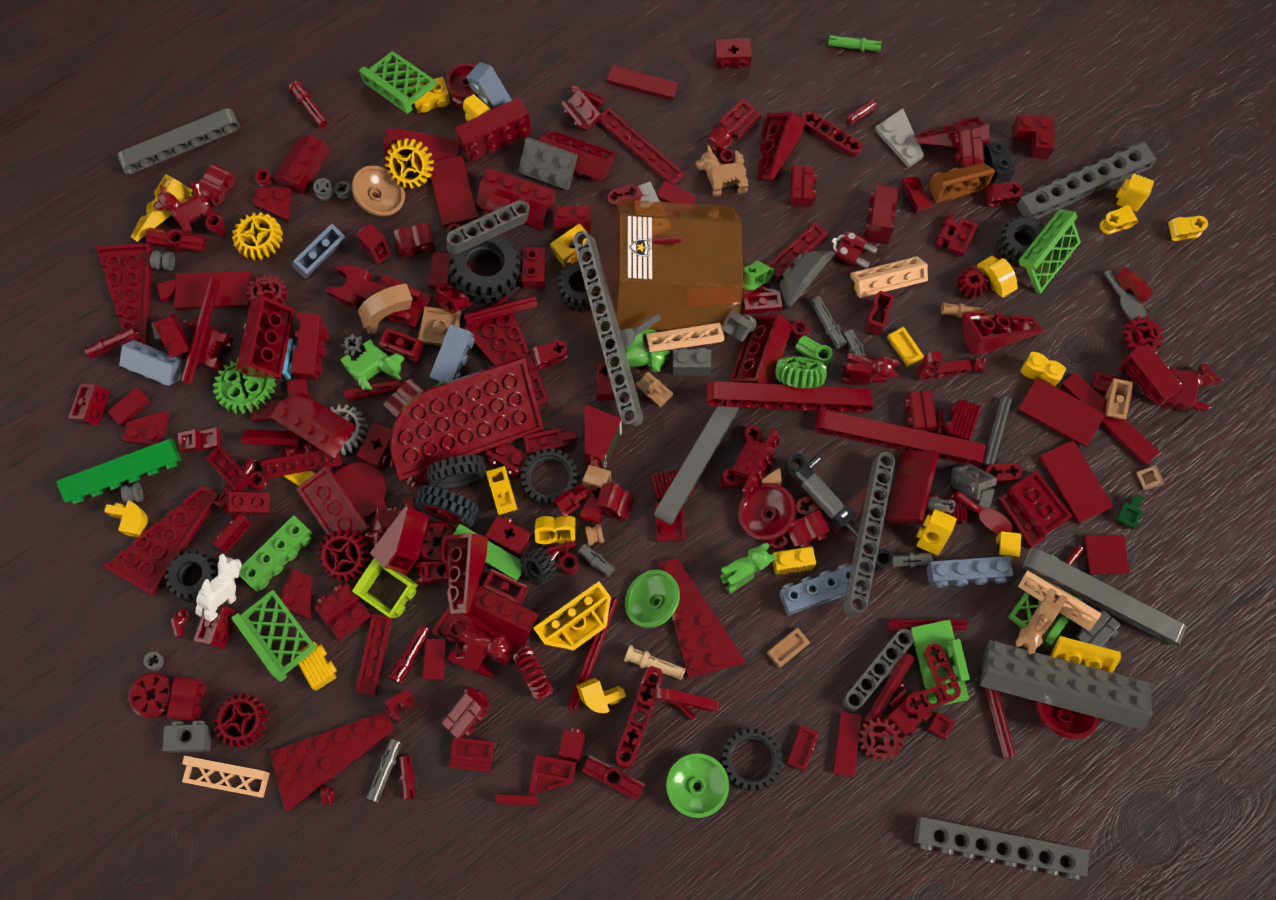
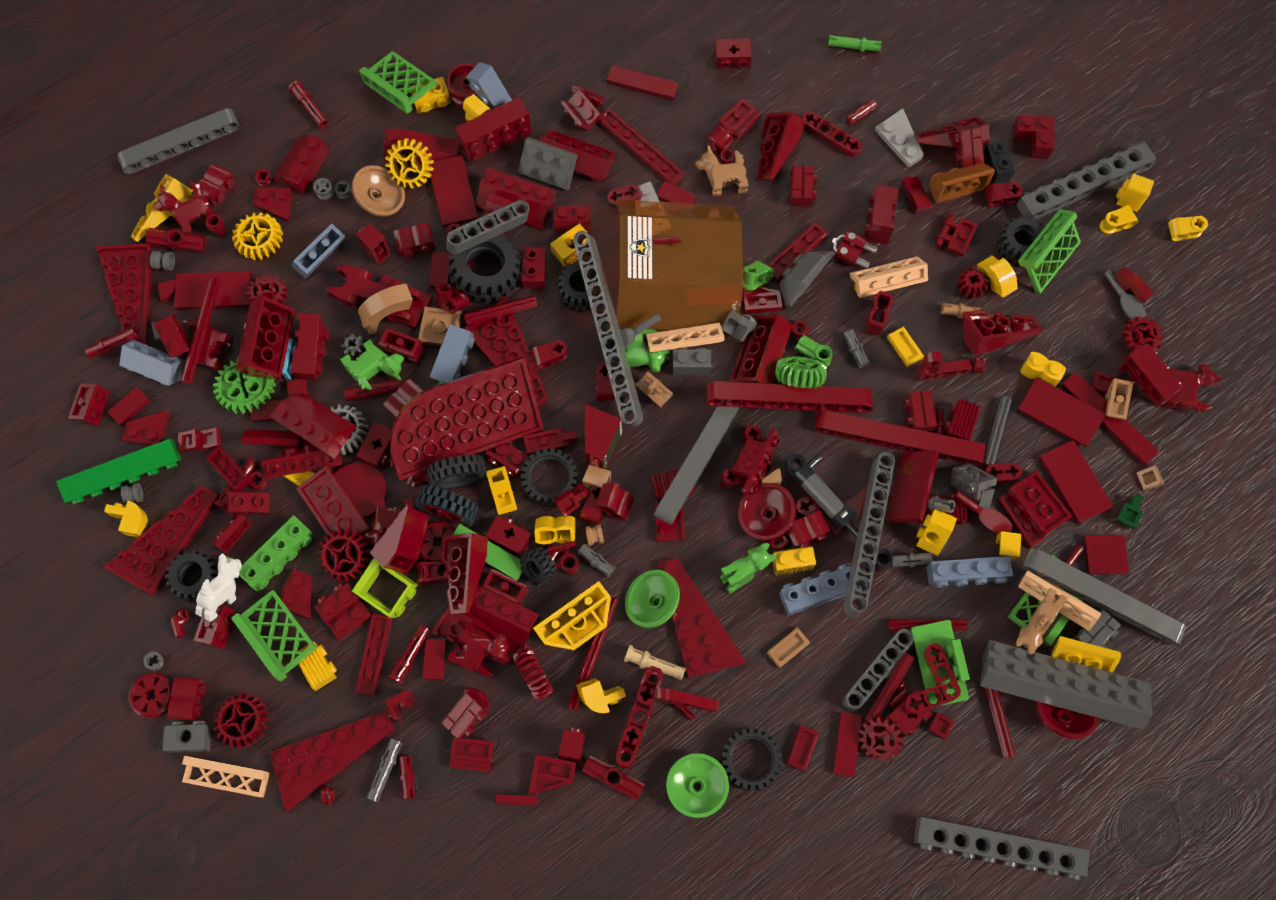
dark grey pin [810,296,847,349] -> none
dark red animal [841,353,900,385] -> none

